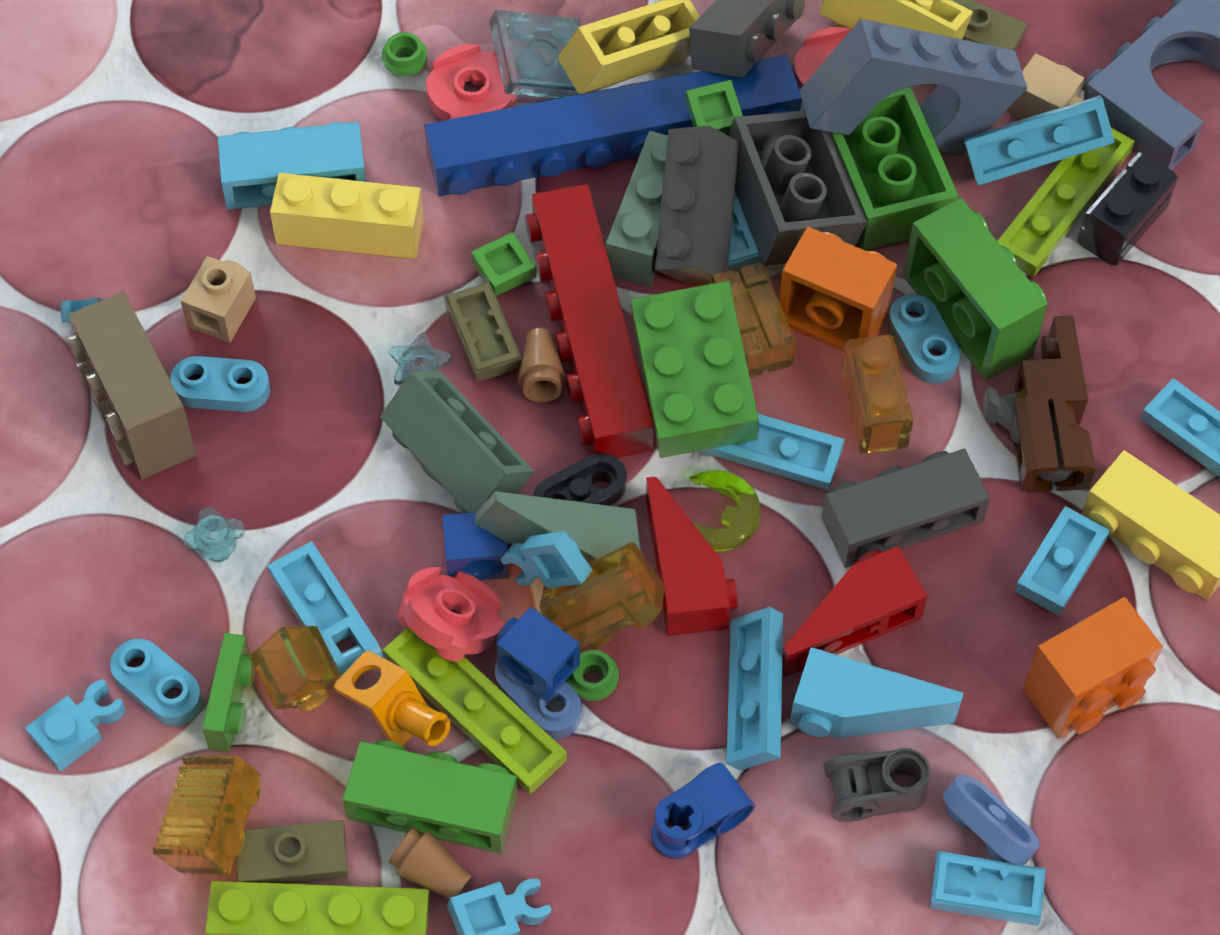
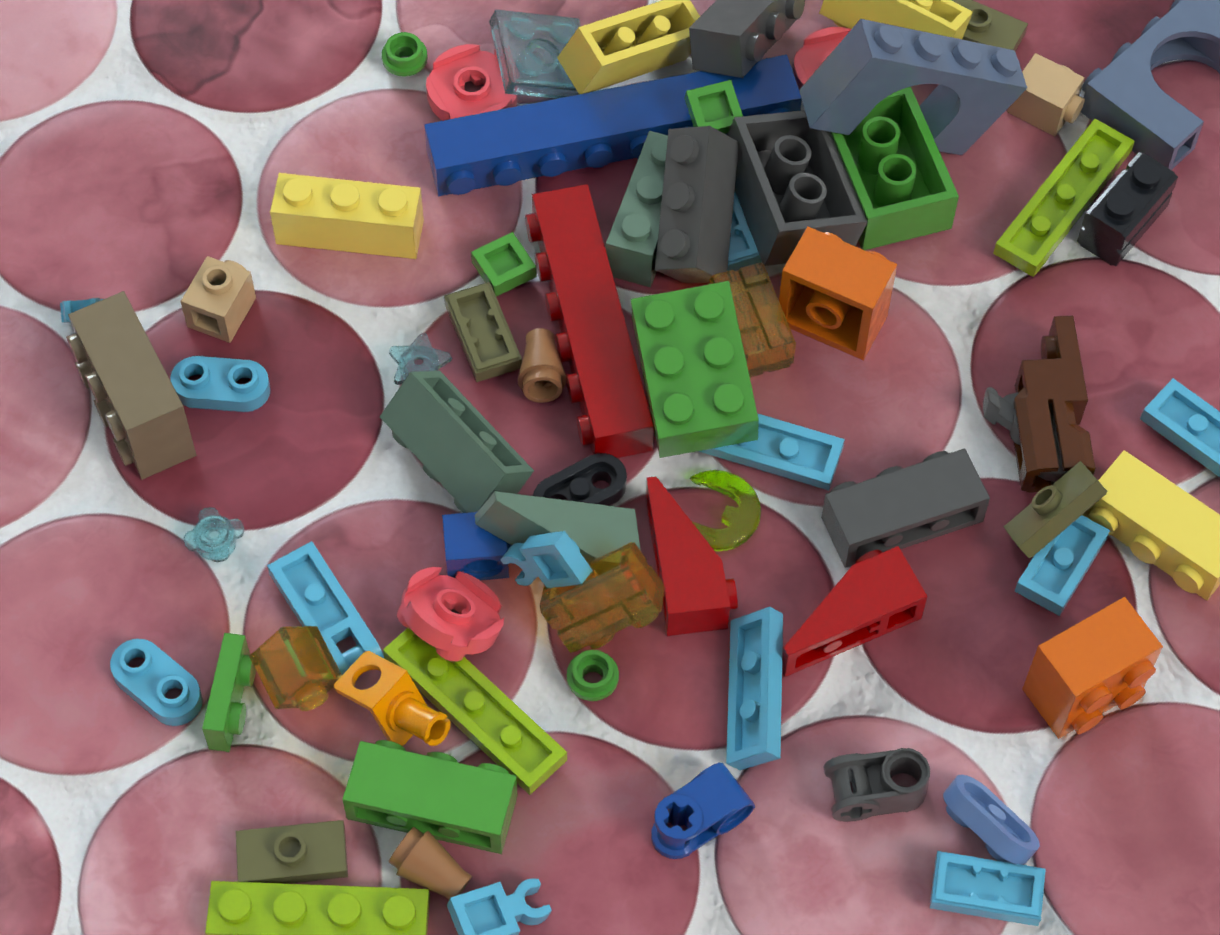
medium azure plate [25,679,126,772] -> none
clear yellow brick [152,755,261,876] -> none
medium azure brick [218,121,366,210] -> none
medium blue plate [495,660,581,739] -> none
blue brick [496,606,580,702] -> none
medium azure slope [790,647,964,738] -> none
clear yellow brick [841,335,914,454] -> none
medium azure plate [888,294,960,384] -> none
bright green brick [903,198,1048,381] -> none
medium azure plate [963,96,1115,186] -> none
none -> olive plate [1004,461,1108,558]

